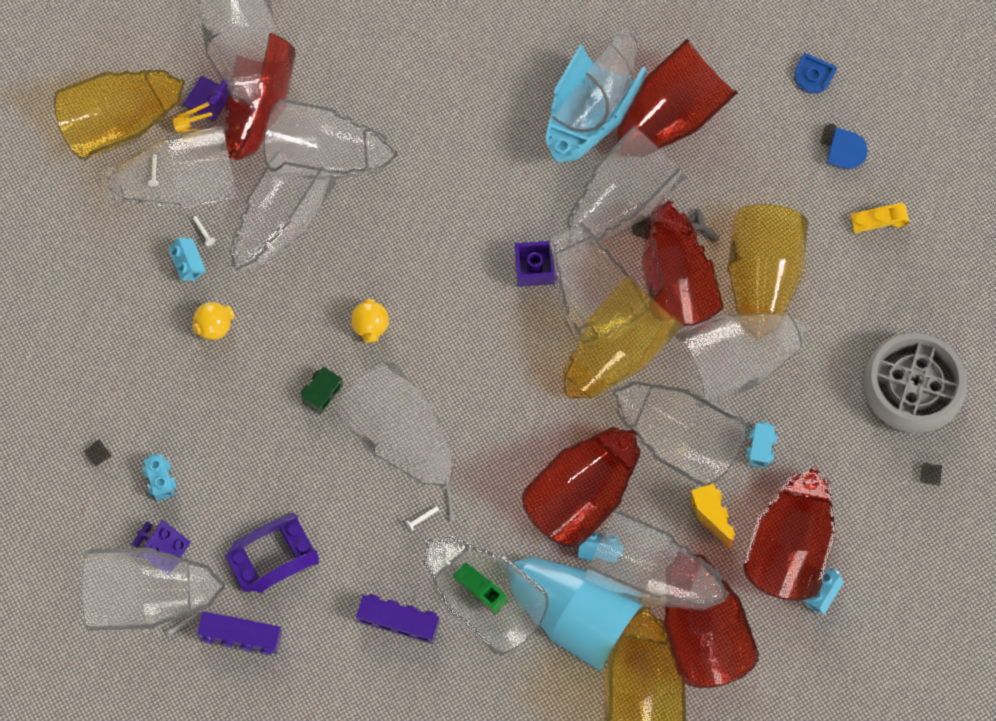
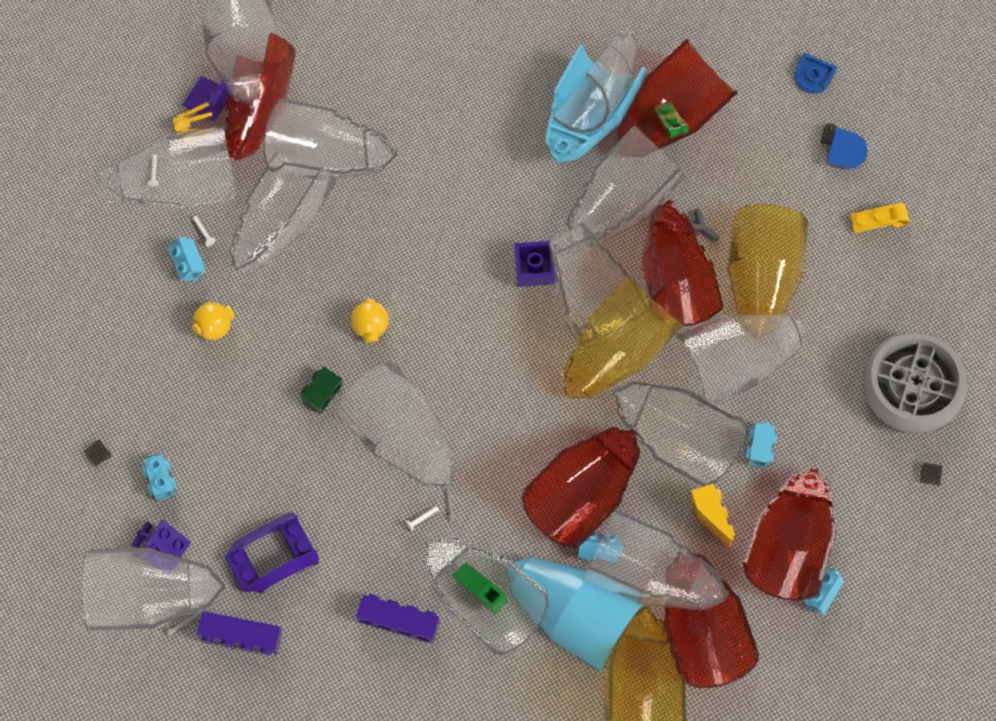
clear yellow windscreen [54,70,185,161] -> none
clear smoke tile [632,217,655,240] -> none
none -> green plate [653,102,688,139]

